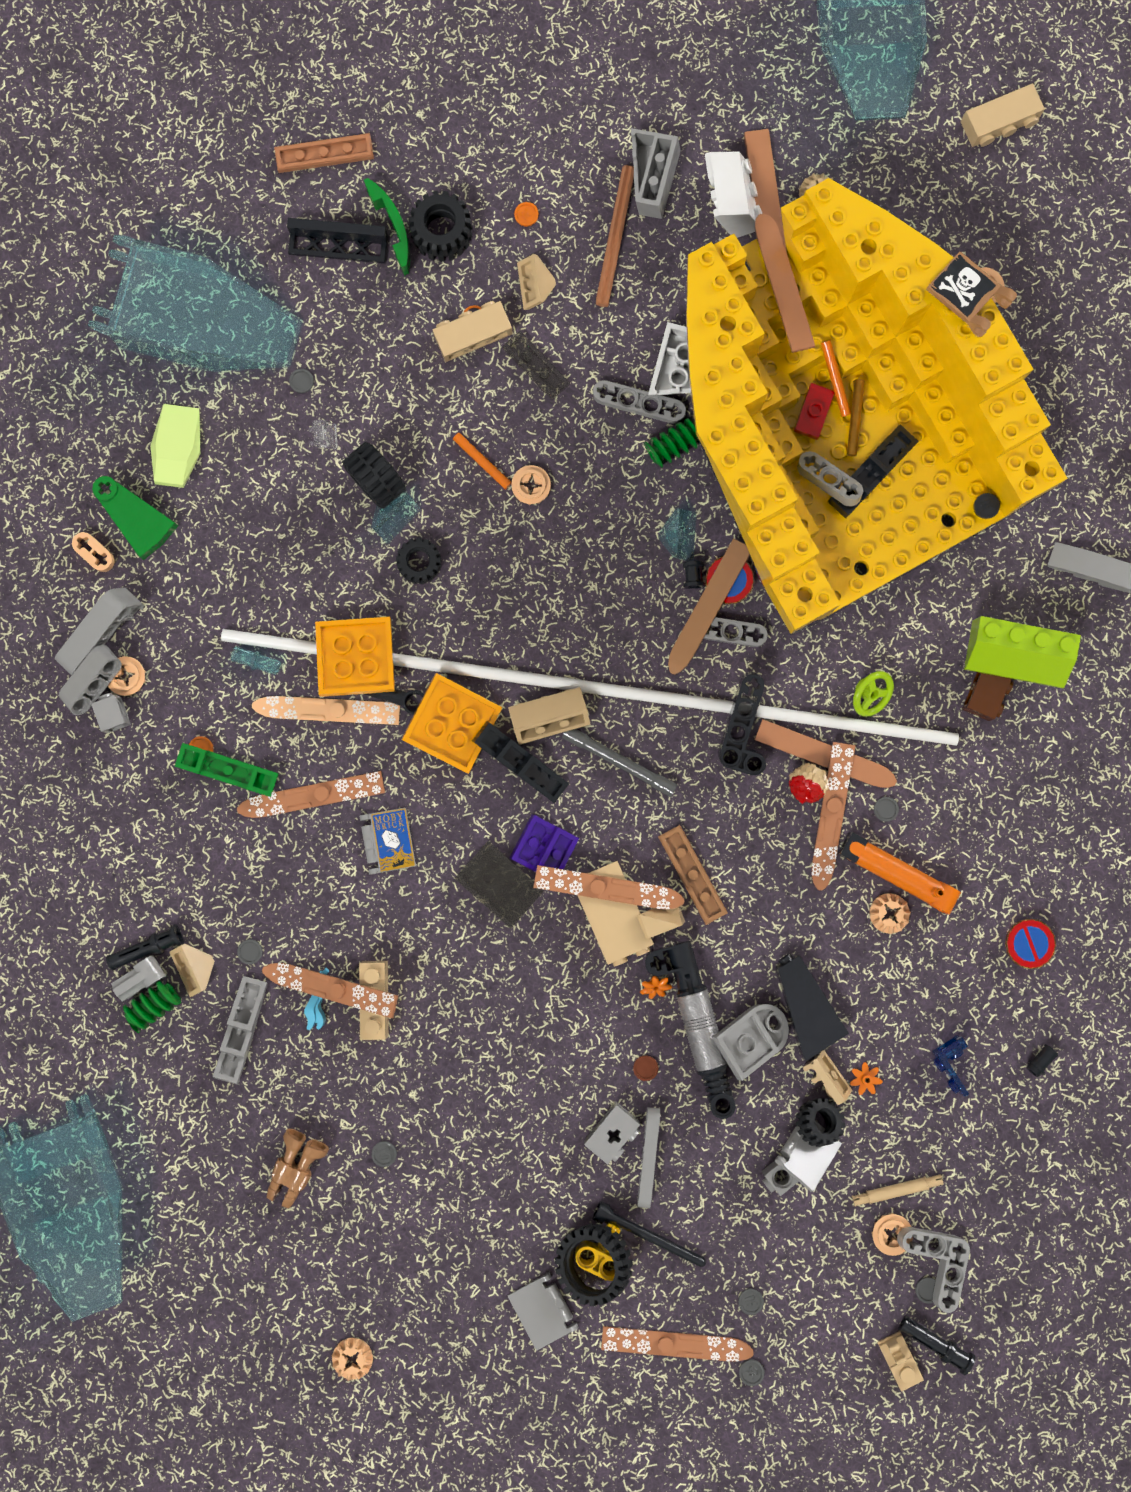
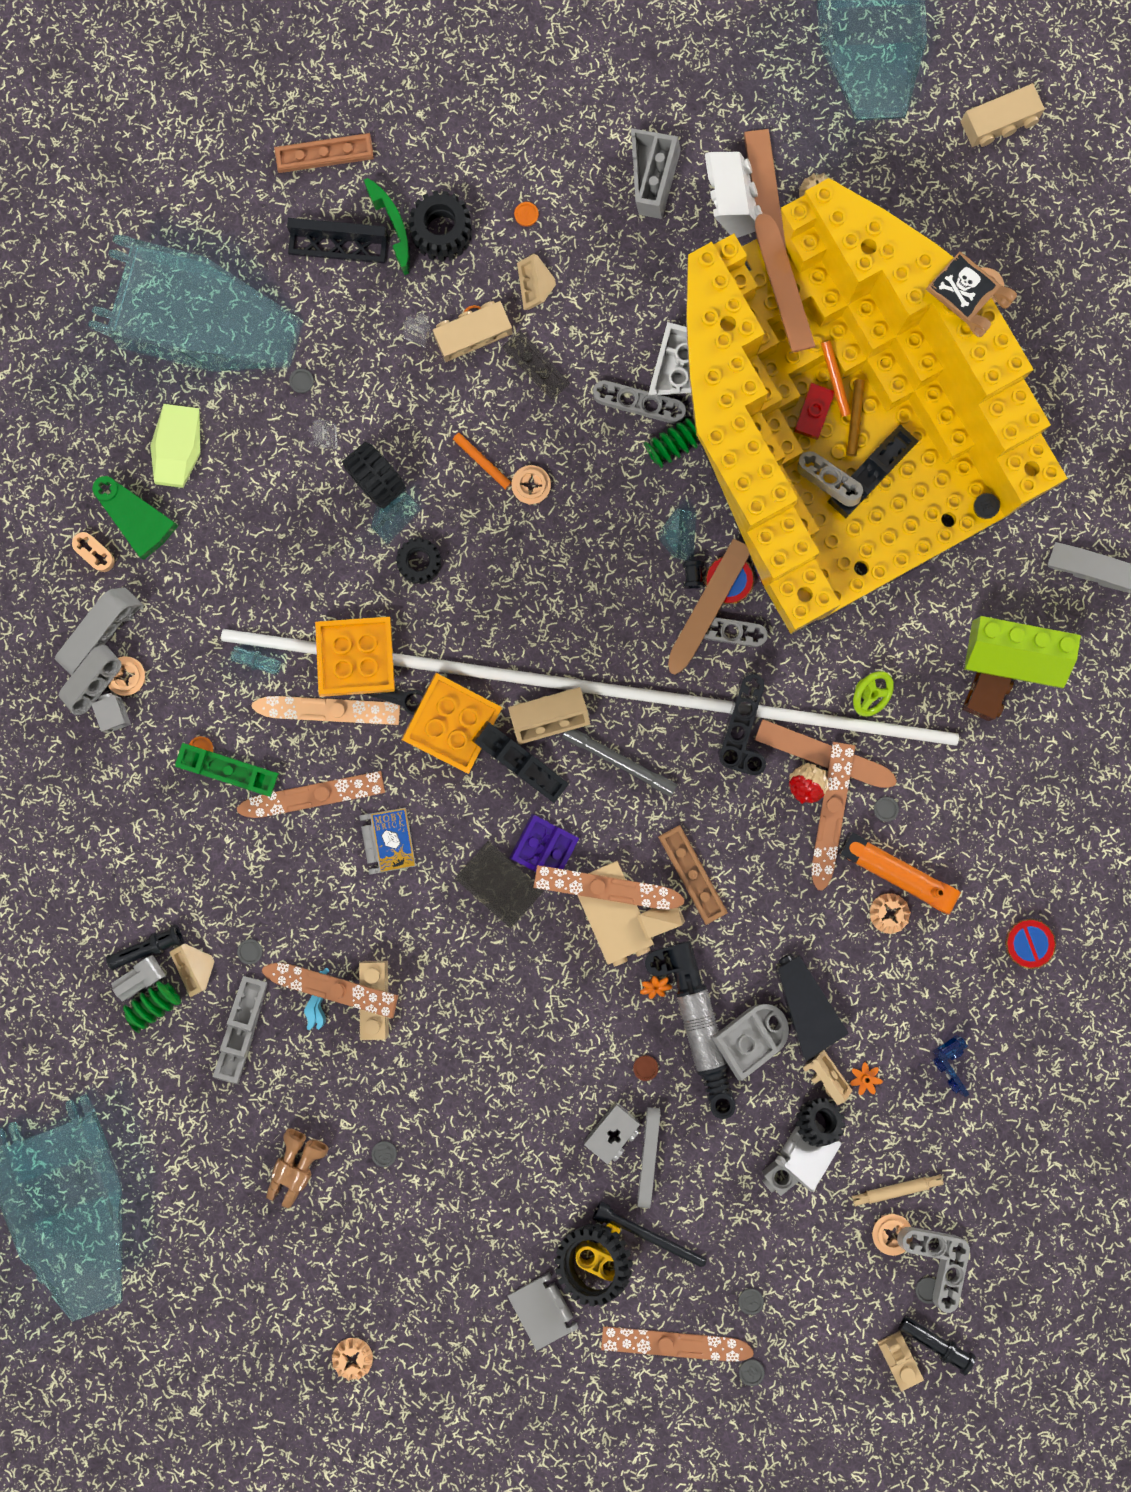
nougat axle [596,165,634,307] -> none
black pin [1026,1044,1058,1078] -> none
none -> clear tile [404,313,431,348]

